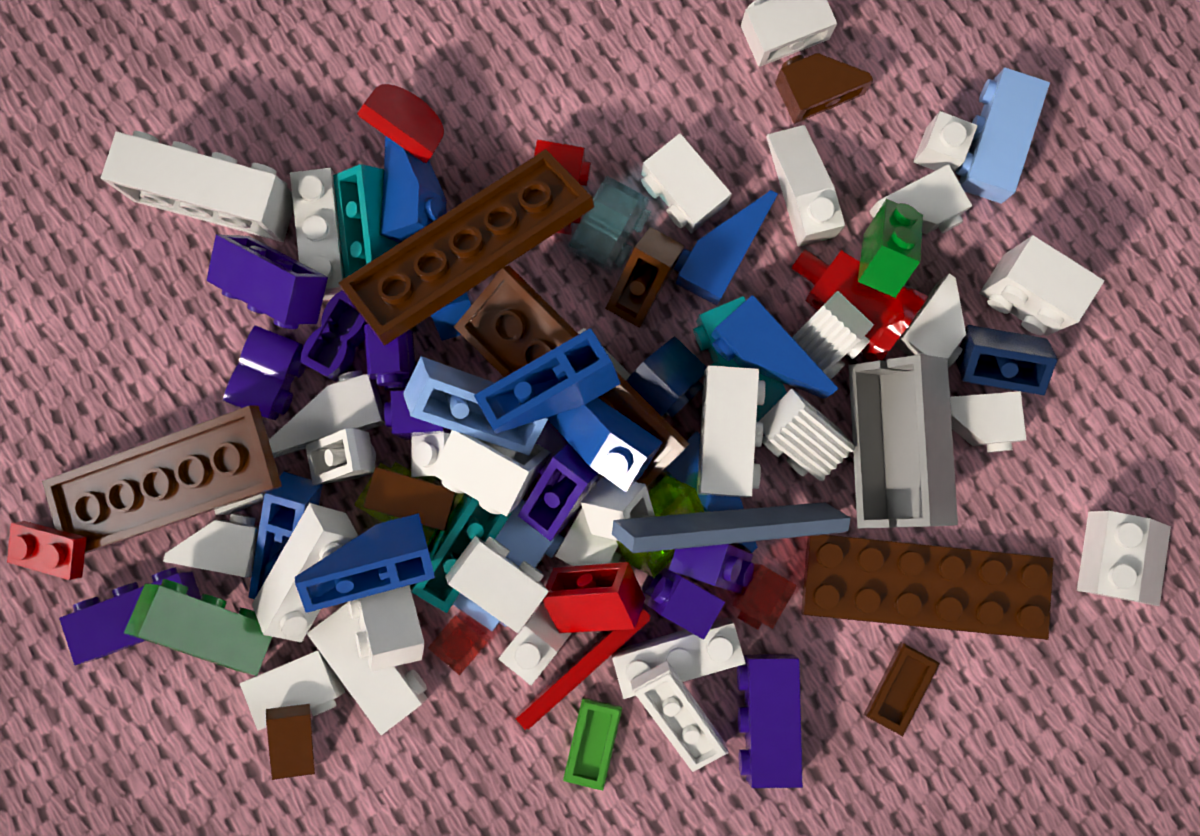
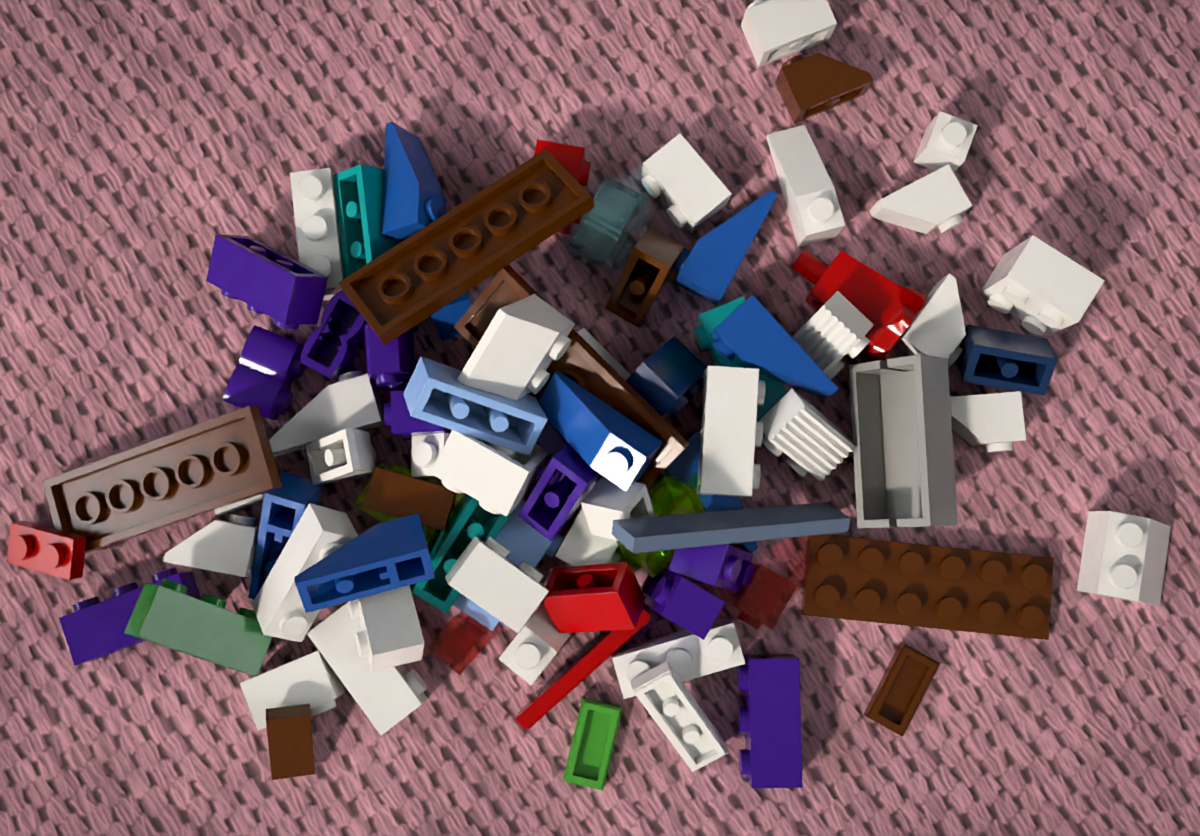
white brick [101,131,294,243] -> none
red tile [357,84,444,164] -> none
blue slope [474,328,621,434] -> none
green brick [858,198,923,298] -> none
light blue brick [956,67,1050,204] -> none
none -> white slope [457,294,575,401]

